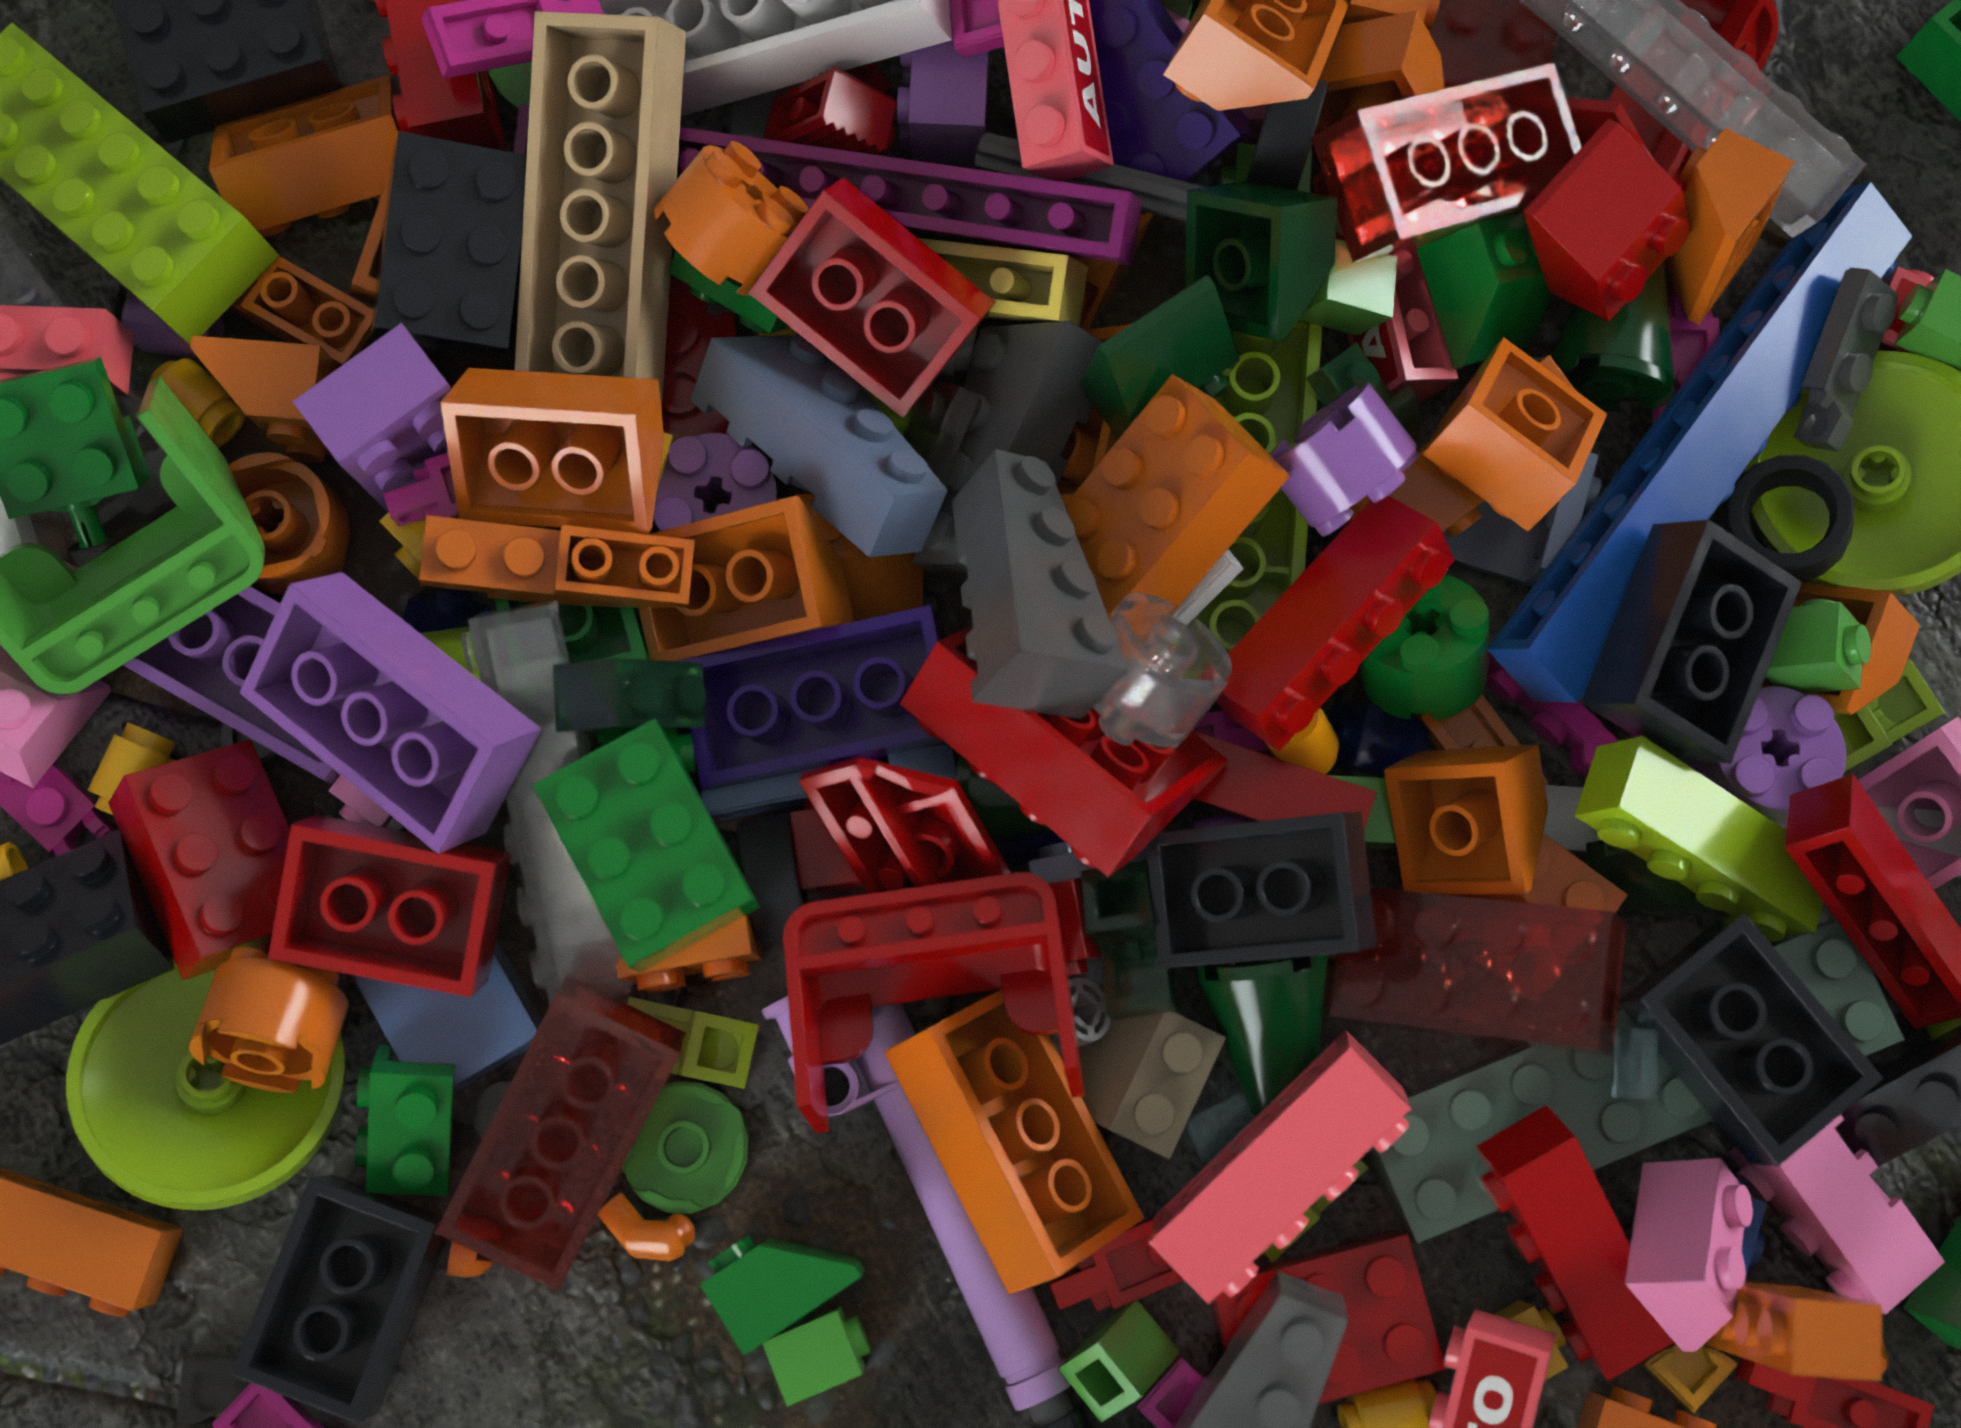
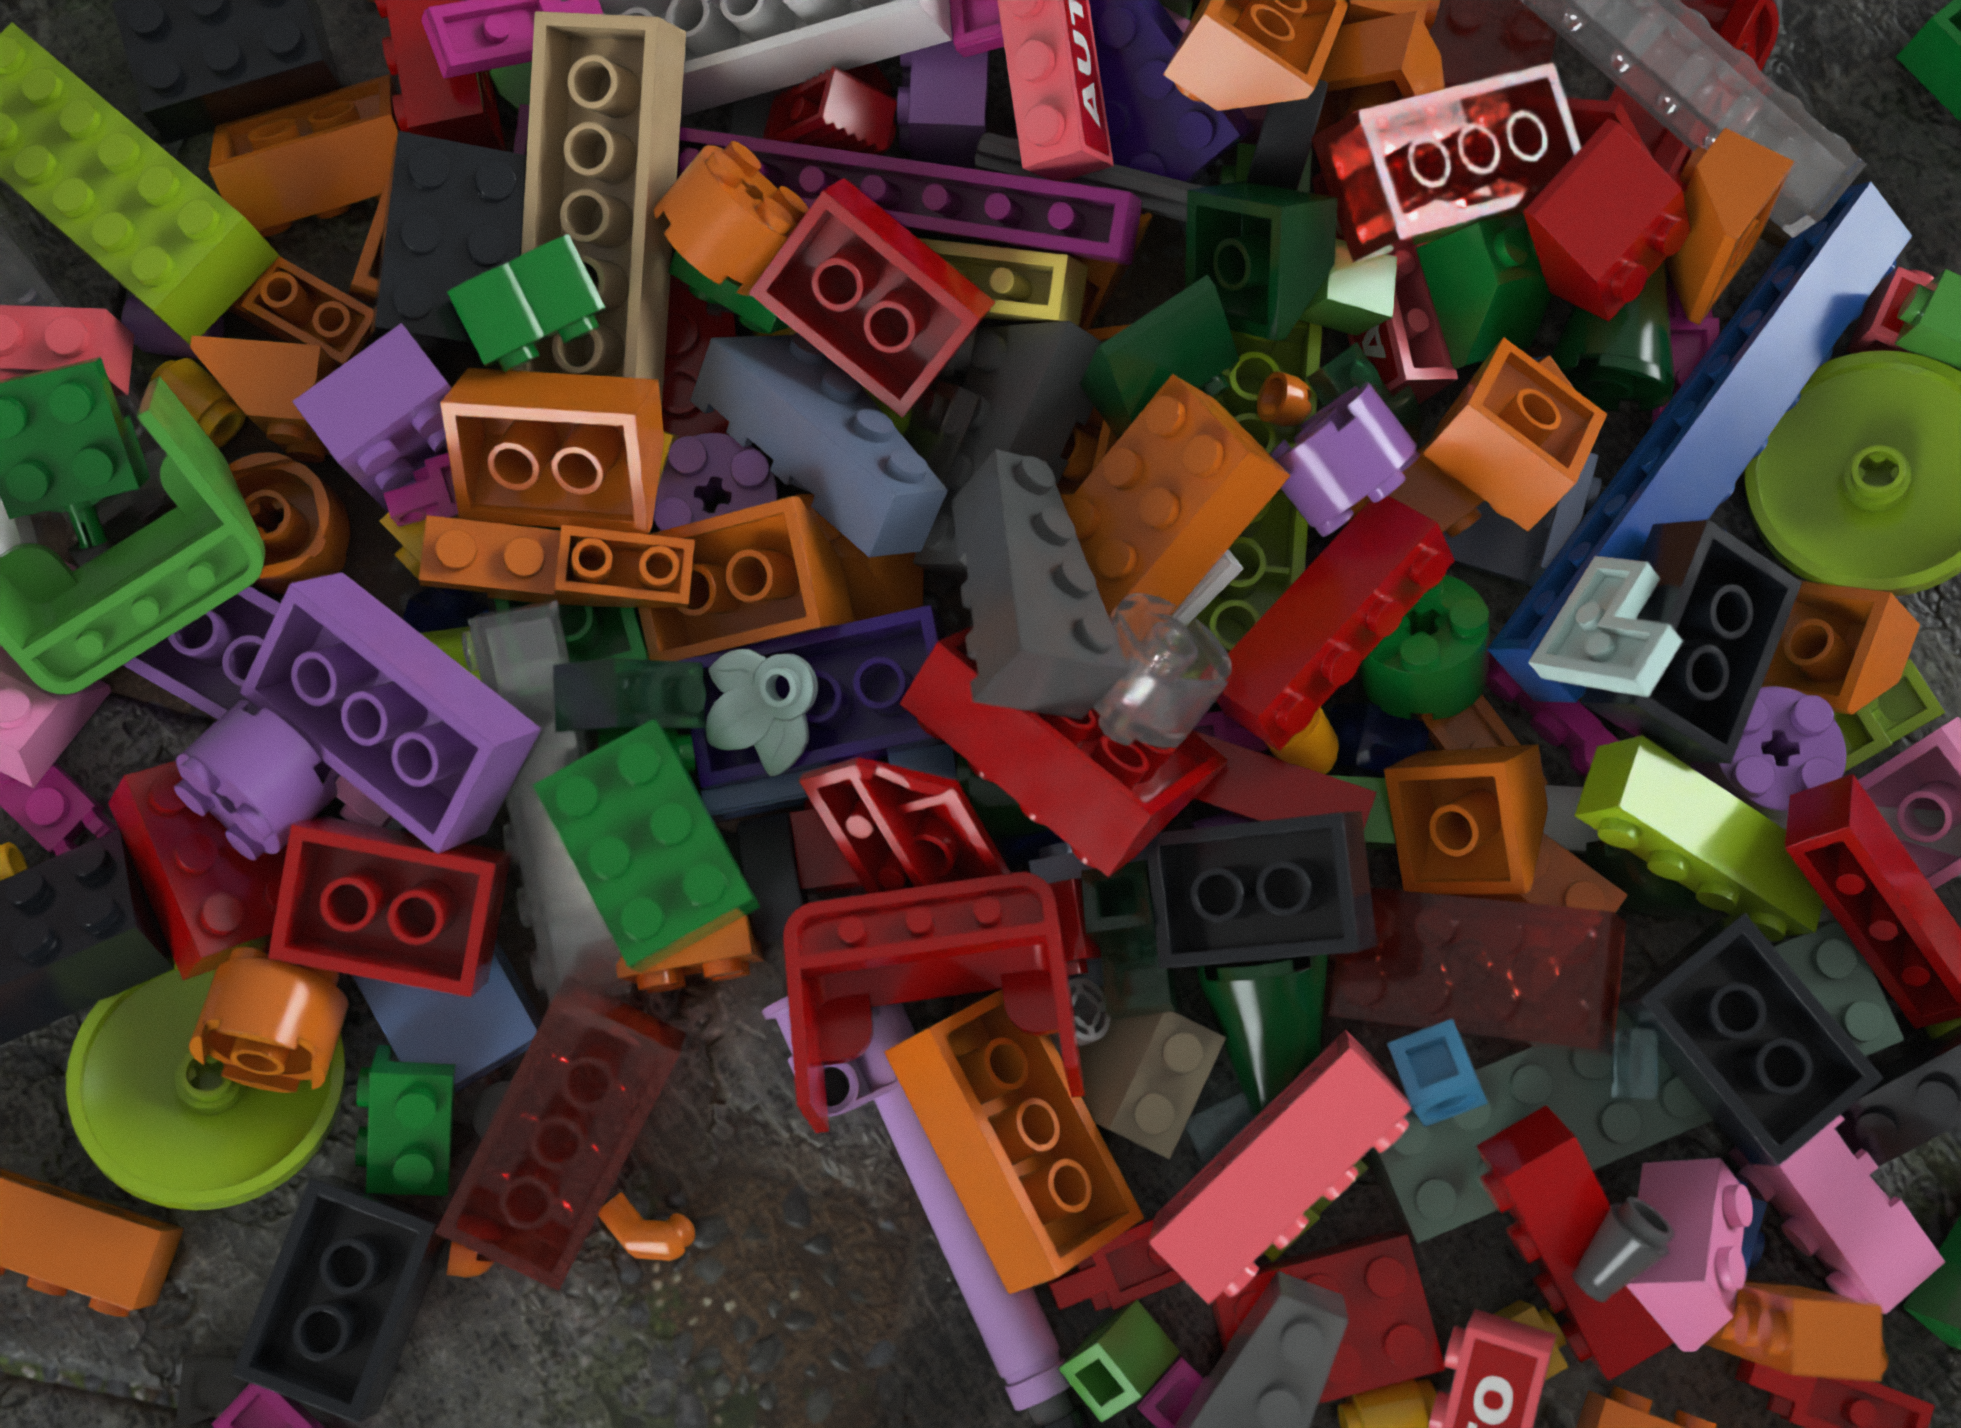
yellow brick [88,722,177,815] -> none
lime slope [612,997,759,1089] -> none
bright green tile [618,1082,750,1213] -> none
green slope [699,1235,867,1356] -> none
bright green brick [762,1304,871,1407] -> none
yellow tile [1639,1343,1738,1413] -> none
black tyre [1726,455,1854,582] -> none
bright green brick [1765,599,1871,694] -> none
dark grey hinge [1794,268,1899,451] -> none
none -> medium lavender brick [174,700,337,861]
none -> green brick [447,234,606,373]
none -> light aqua plate [706,649,818,777]
none -> orange hinge [1257,371,1312,427]
none -> dark azure brick [1387,1019,1488,1127]
none -> light aqua plate [1528,556,1682,697]
none -> dark grey cone [1572,1196,1674,1302]

